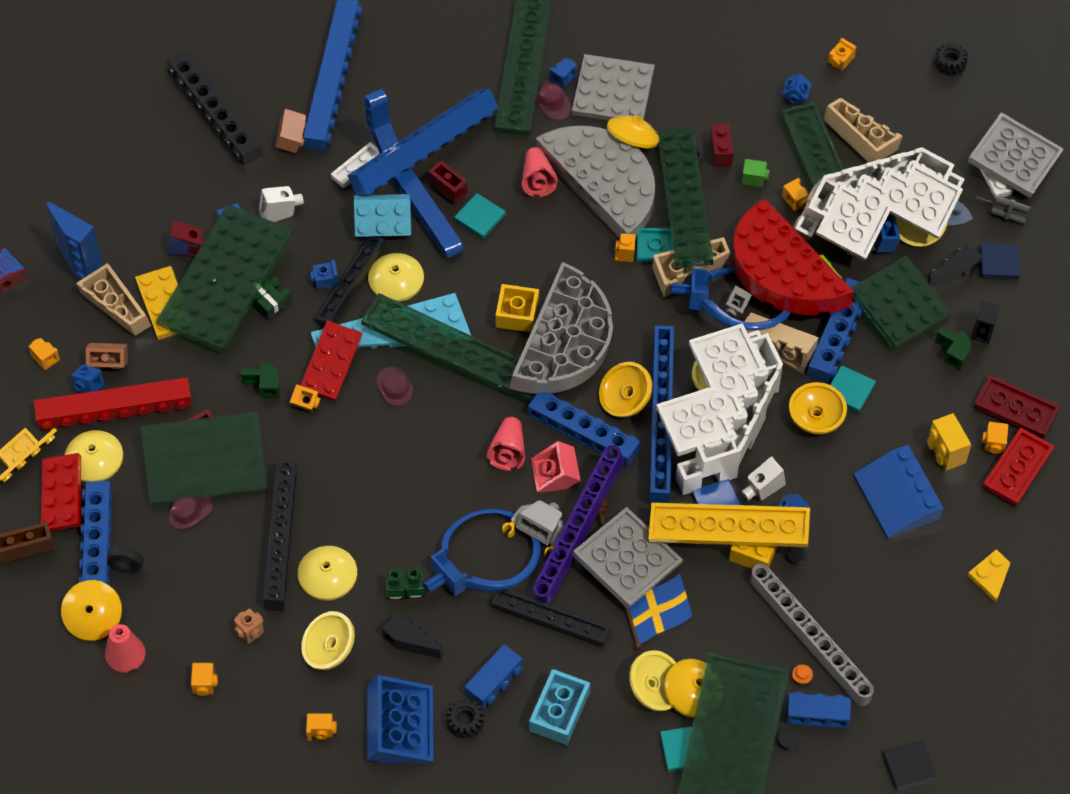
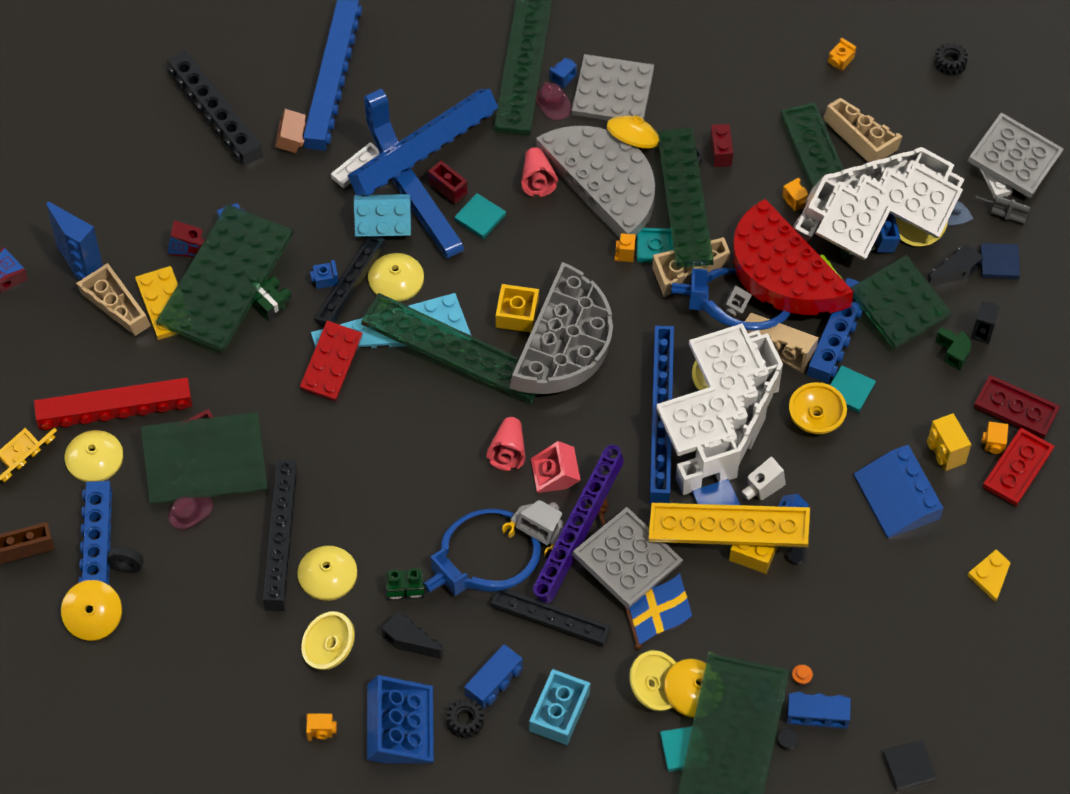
light orange brick [29,338,60,370] -> none
red plate [41,453,81,532] -> none
blue brick [71,364,105,393] -> none
nougat brick [86,343,128,369] -> none
coral cone [105,624,146,673] -> none
light orange brick [191,663,218,696] -> none
nougat brick [234,608,264,644] -> none
dark green brick [241,362,280,398] -> none
white torso [259,186,303,225] -> none
light orange brick [290,384,321,412] -> none
clear pink piece [376,367,413,406] -> none
blue brick [528,392,640,468] -> none
yellow dish [599,362,652,418] -> none
bright green brick [742,159,770,187] -> none
light grey beam [751,564,874,706] -> none
blue brick [782,73,812,105] -> none

